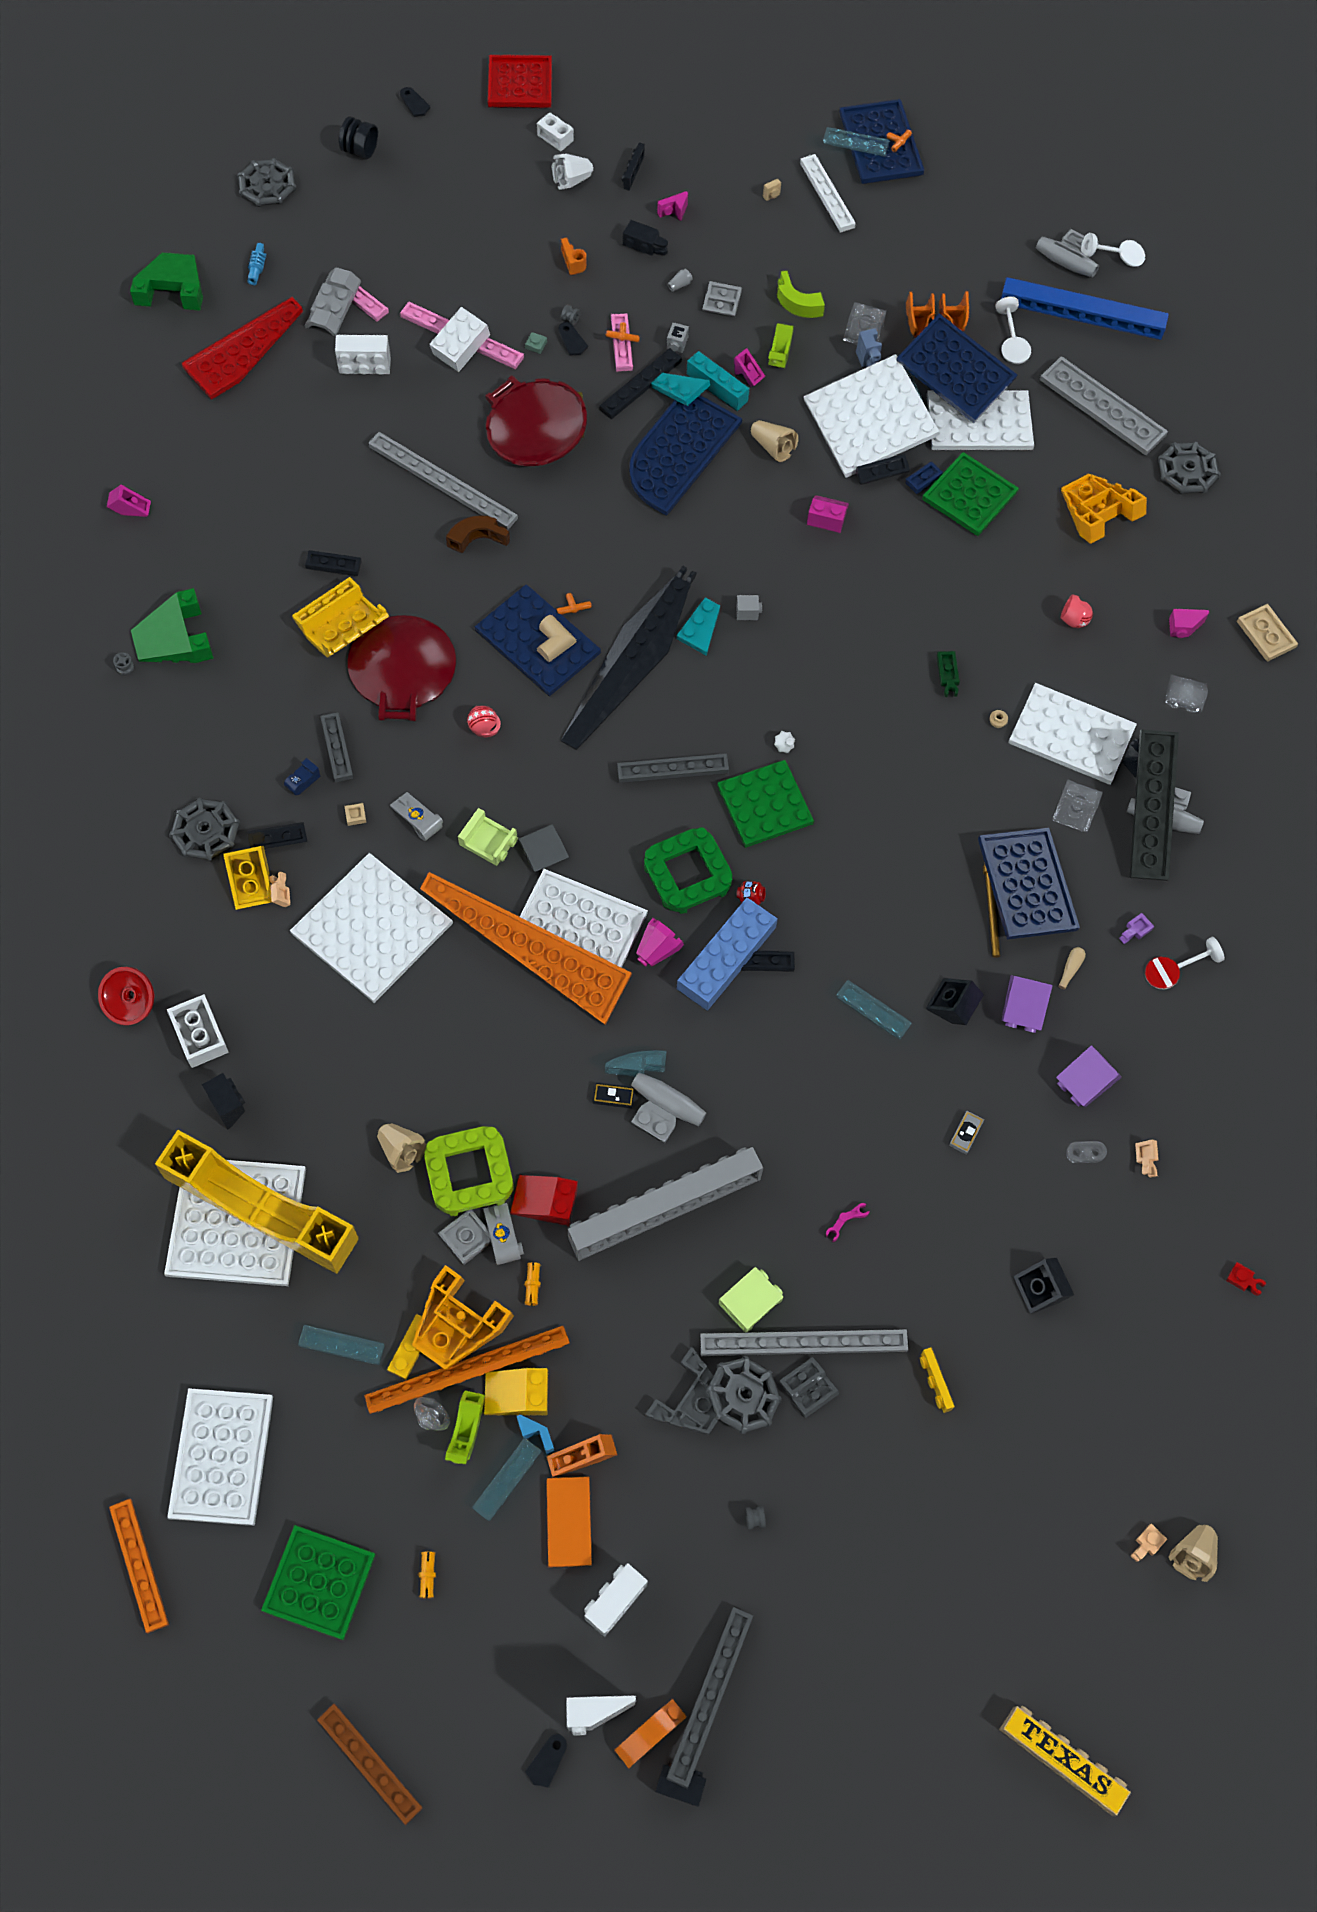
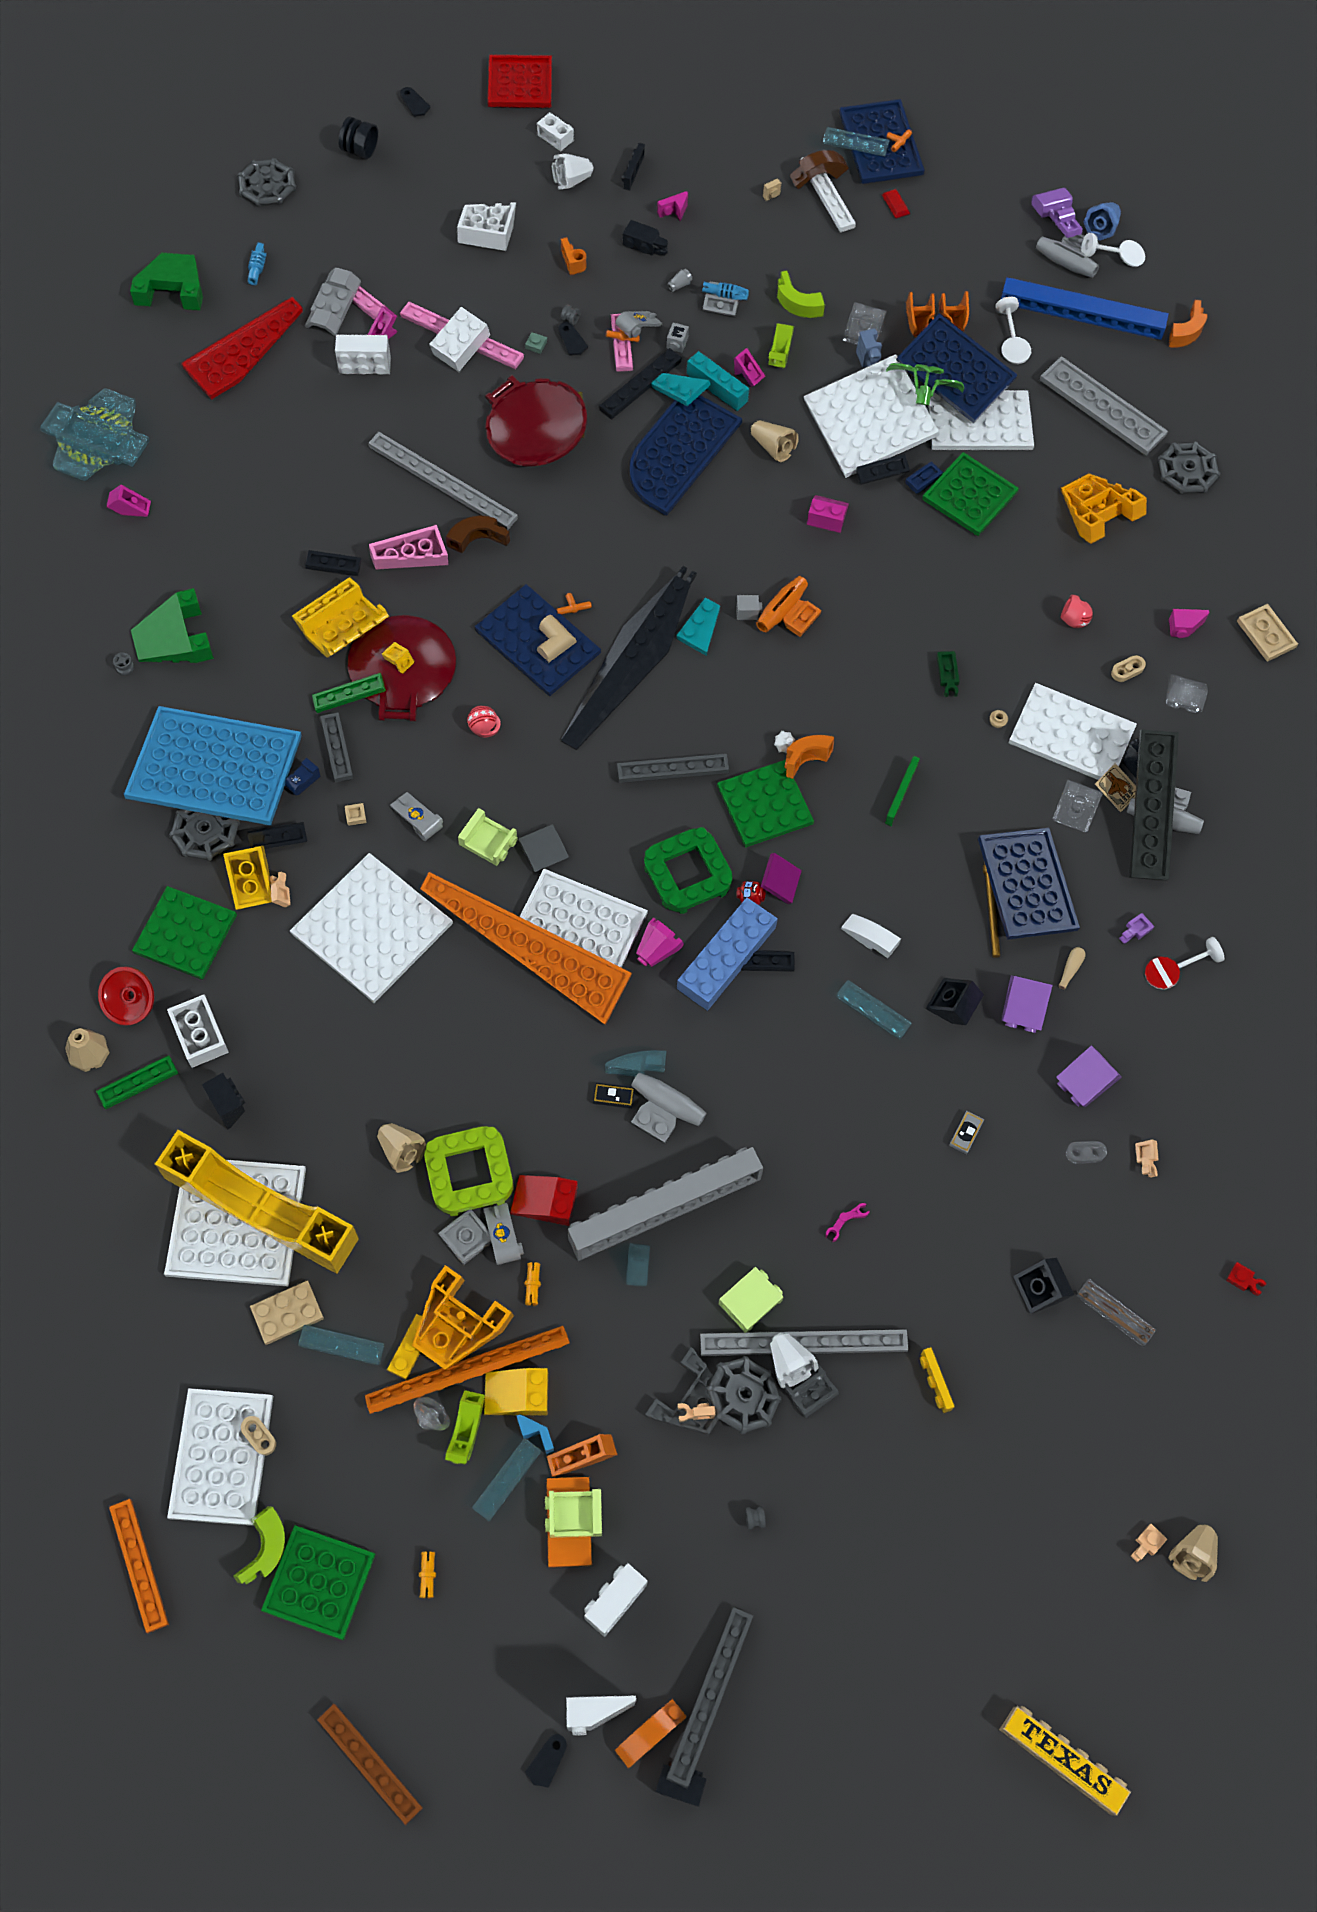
none -> clear light blue plate [40,388,150,481]
none -> tan cone [65,1028,110,1072]
none -> green tile [96,1055,178,1110]
none -> dark azure plate [124,706,302,826]
none -> green plate [132,886,237,980]
none -> lime arch [233,1506,285,1584]
none -> tan plate [241,1416,276,1456]
none -> tan plate [250,1281,324,1345]
none -> green tile [312,673,386,713]
none -> dark pink slope [368,306,397,339]
none -> bright pink wedge [369,525,448,569]
none -> yellow bracket [382,642,414,673]
none -> white wedge [457,202,516,251]
none -> yellowish green panel [545,1489,602,1538]
none -> light grey door [615,311,662,338]
none -> clear light blue slope [626,1244,650,1286]
none -> light nougat plate [678,1403,715,1422]
none -> dark azure hinge [702,281,749,301]
none -> orange plate [756,576,822,637]
none -> magenta tile [761,853,802,904]
none -> white cone [770,1333,818,1388]
none -> orange arch [784,735,834,779]
none -> reddish brown arch [790,150,849,189]
none -> white slope [841,914,901,958]
none -> red tile [882,189,910,219]
none -> green tile [885,756,920,827]
none -> bright green plant [886,363,964,406]
none -> medium lavender plate [1032,188,1082,238]
none -> clear tile [1076,1279,1156,1347]
none -> medium blue cone [1083,202,1121,240]
none -> sticker [1095,763,1136,812]
none -> tan plate [1111,656,1146,682]
none -> orange arch [1169,300,1207,348]

